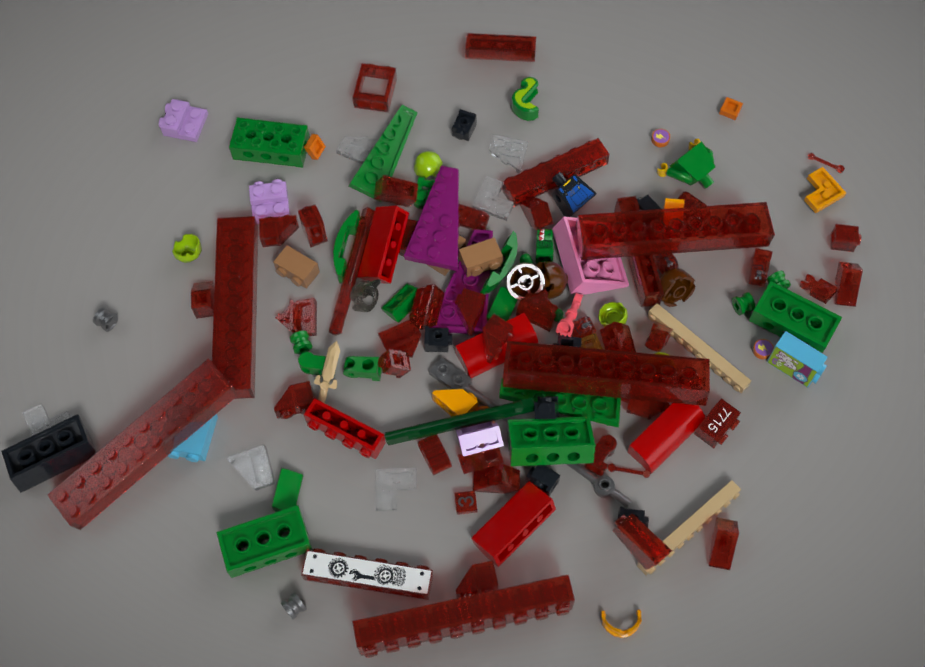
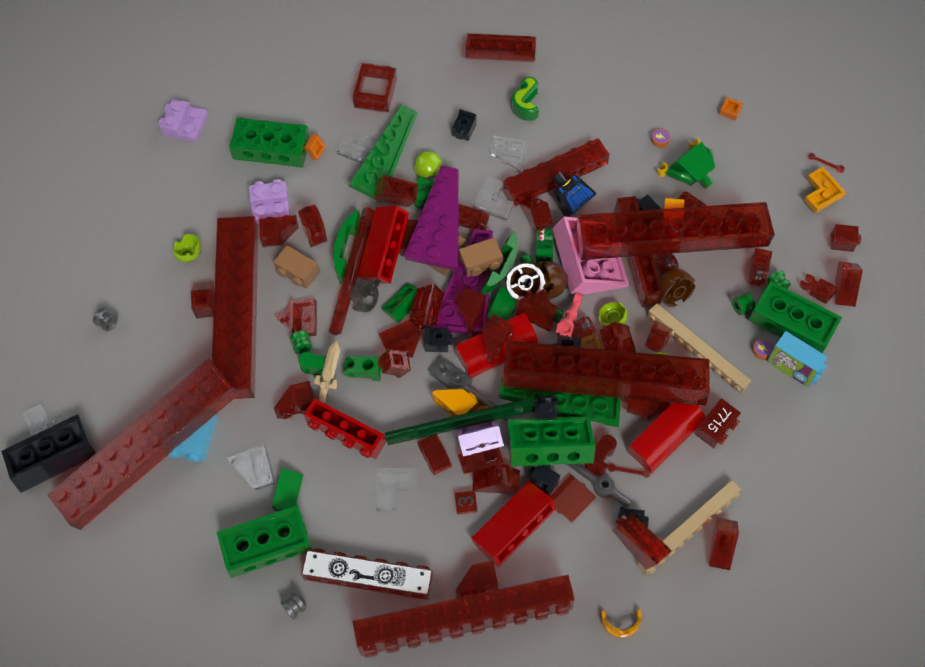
none -> clear red piece [550,475,596,523]

